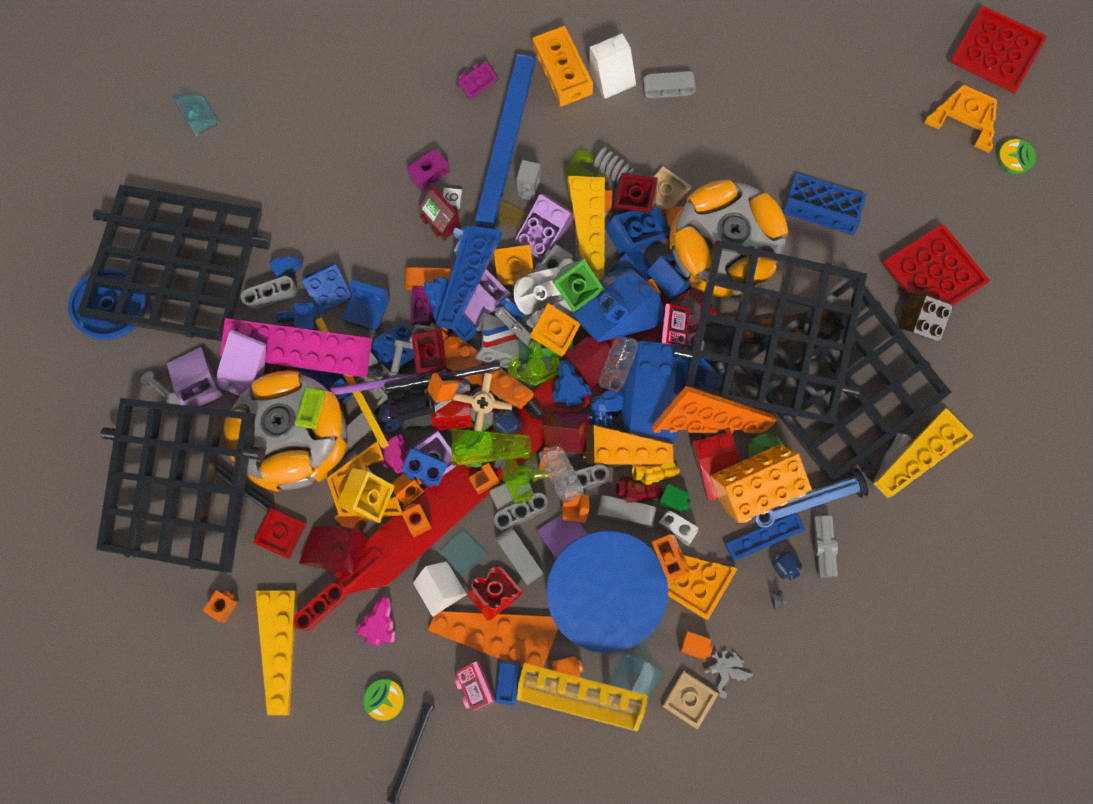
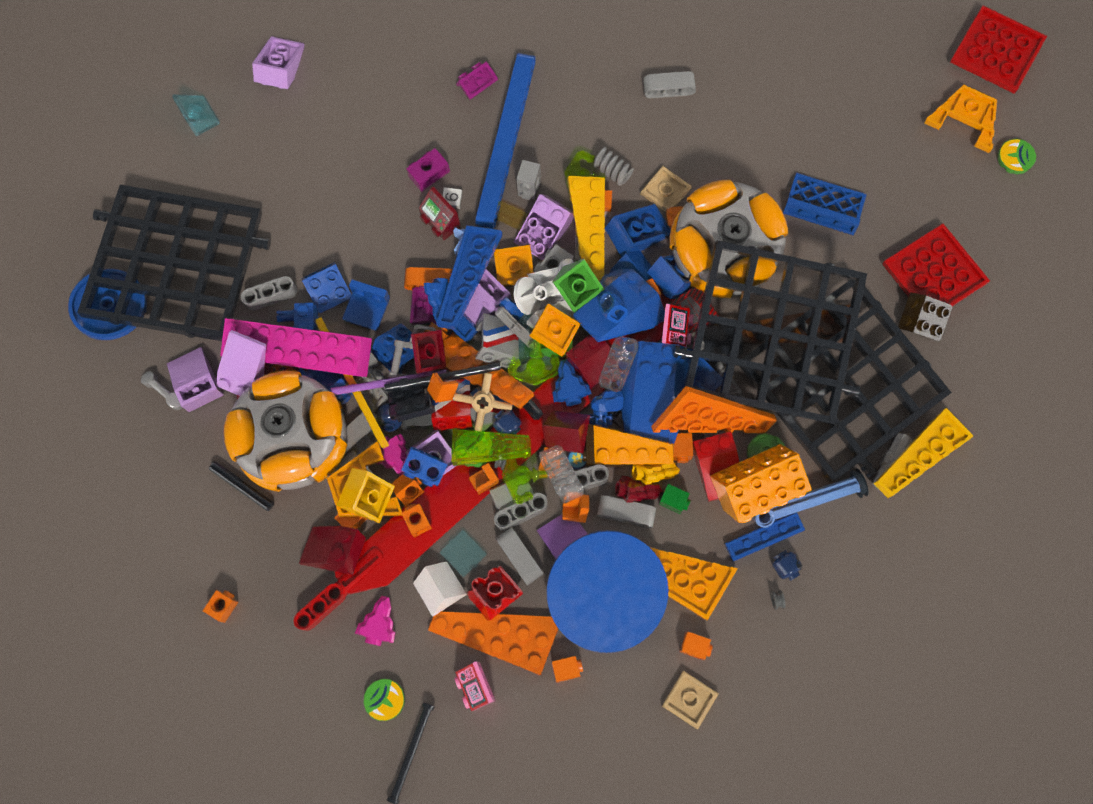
black piece [96,398,266,573] -> none
red tile [253,508,307,559] -> none
yellow wing [256,591,297,715] -> none
blue rock [269,256,303,278] -> none
lime tile [295,388,326,429] -> none
blue tile [495,660,521,706] -> none
yellow window [517,663,648,731] -> none
light orange brick [532,26,593,107] -> none
white slope [589,33,636,99] -> none
clear light blue slope [610,652,662,706] -> none
dark red slope [614,173,658,213] -> none
orange brick [652,534,691,581] -> none
white leg [658,510,698,546] -> none
light grey piece [704,650,753,698] -> none
light grey piece [814,516,838,578] -> none
none -> lavender slope [252,36,305,89]
none -> tile [568,452,587,470]
none -> orange brick [674,433,693,463]

